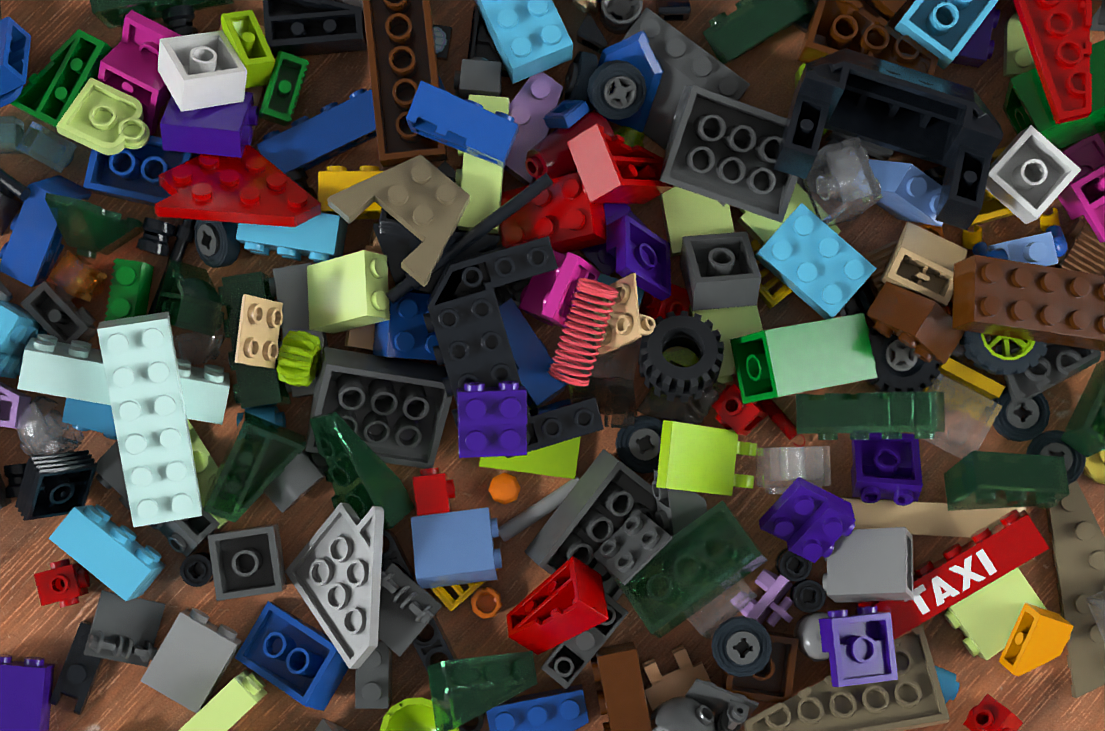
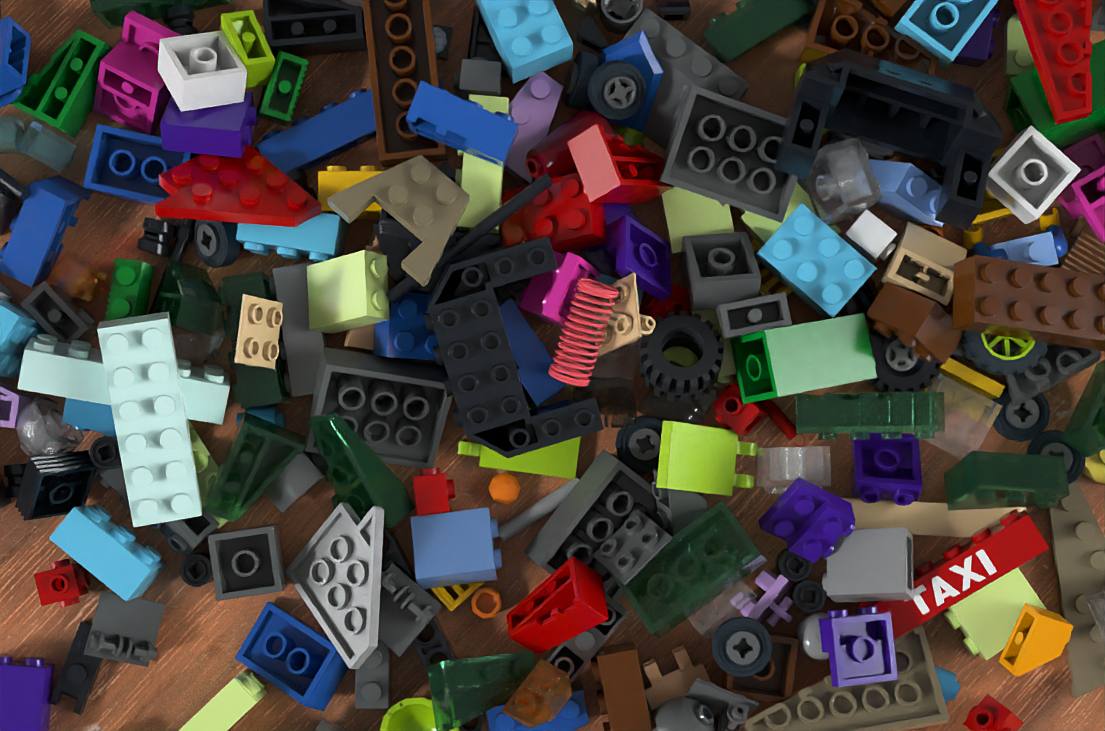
clear green wedge [45,193,144,259] -> none
yellowish green plate [56,77,150,155] -> none
light grey brick [140,608,243,714] -> none
lime gear [276,330,322,387] -> none
dark purple plate [457,381,528,458] -> none
blue tile [543,100,590,128] -> none
none -> black wheel [89,436,122,469]
none -> clear orange slope [502,659,572,728]
none -> dark grey brick [716,292,792,341]
none -> white brick [844,209,897,265]

